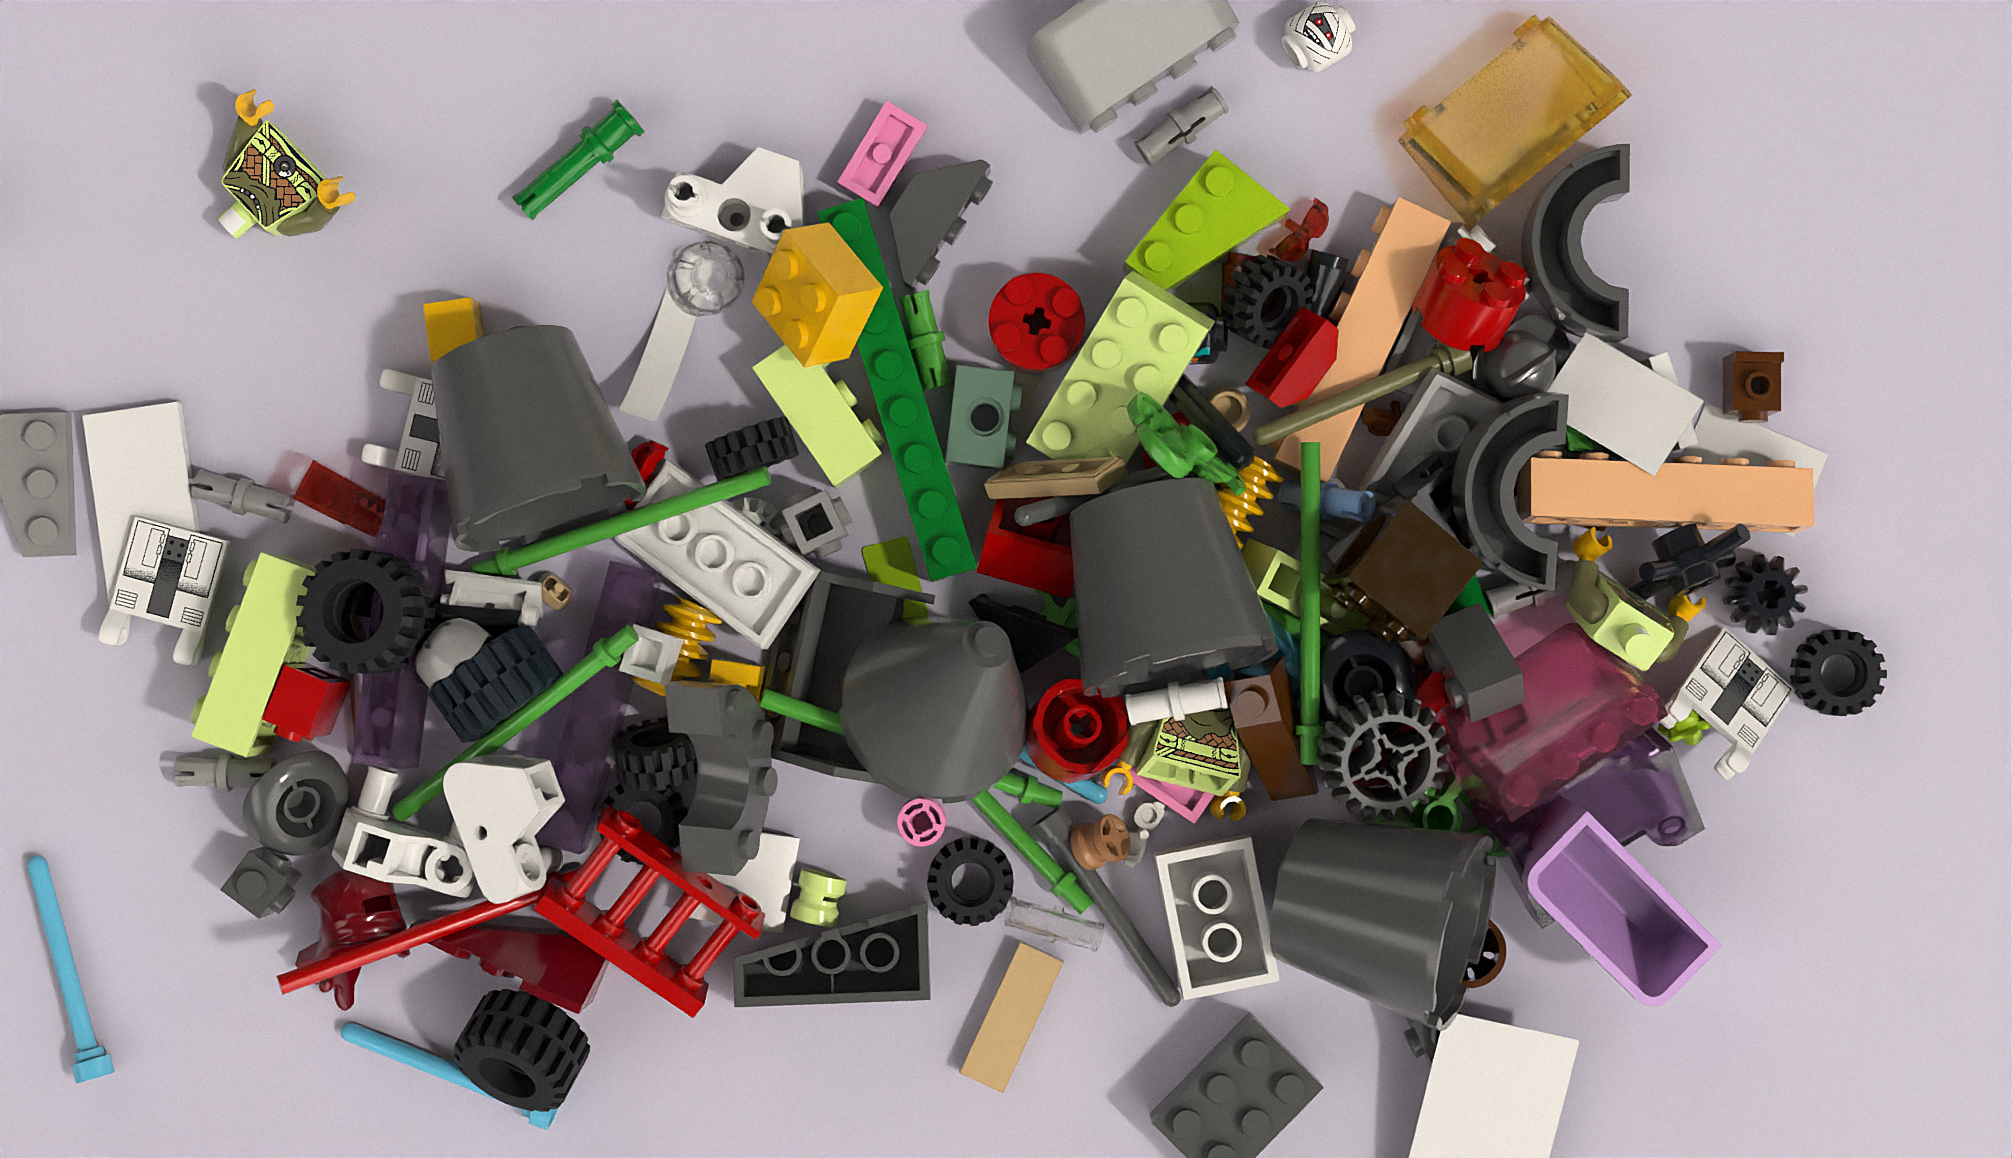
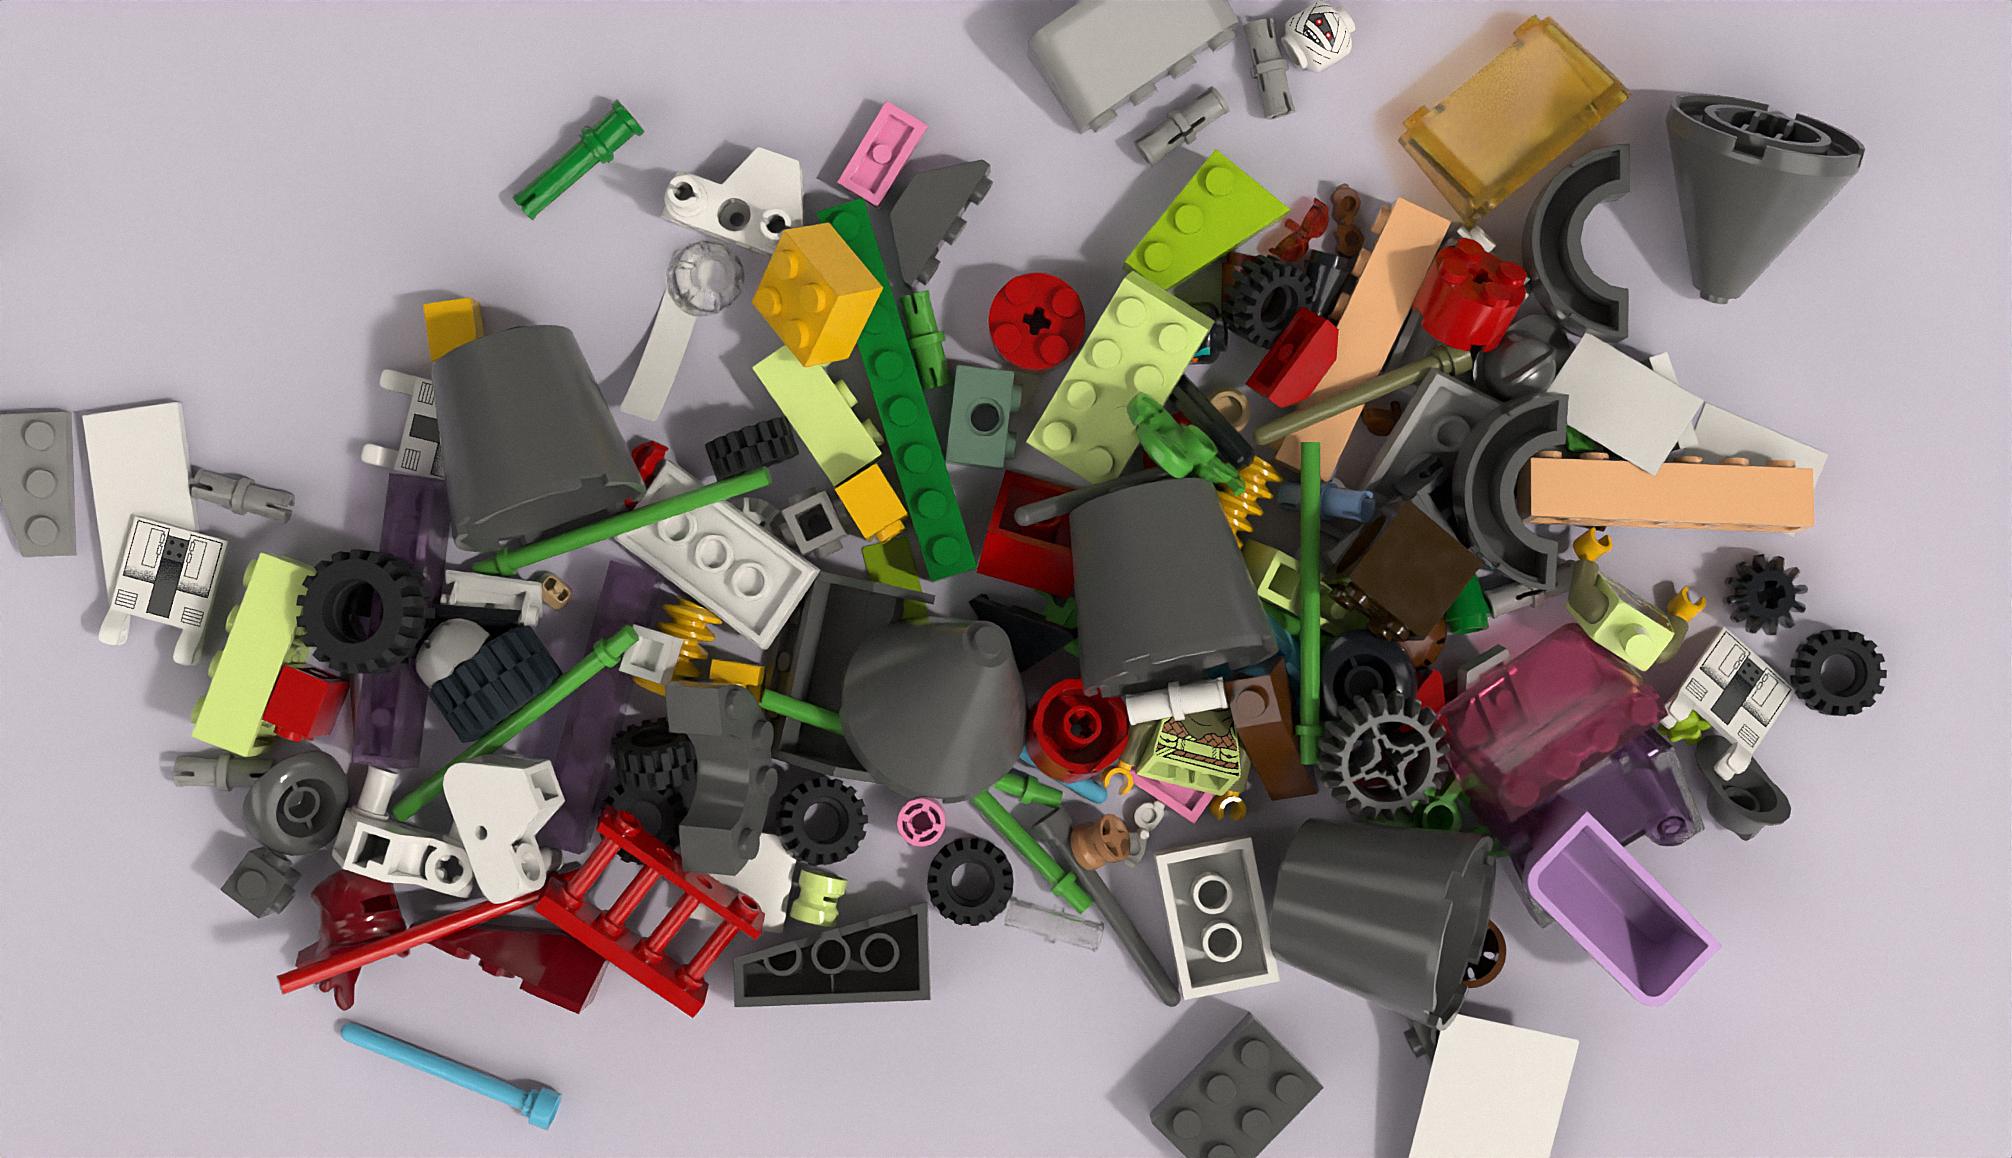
medium azure piece [27,855,115,1084] -> none
torso [217,89,355,239] -> none
clear red leg [293,460,394,537] -> none
black tyre [453,989,590,1112] -> none
tan tile [960,940,1064,1093] -> none
tan tile [984,456,1128,499] -> none
dark grey brick [1424,602,1525,723] -> none
black bar [1629,523,1751,600] -> none
reddish brown brick [1723,351,1784,423] -> none
none -> black tyre [775,777,868,866]
none -> yellow brick [835,464,910,545]
none -> light grey pin [1244,18,1295,120]
none -> reddish brown piece [1330,183,1365,259]
none -> dark grey cone [1666,94,1865,304]
none -> dark grey piece [1695,735,1791,841]

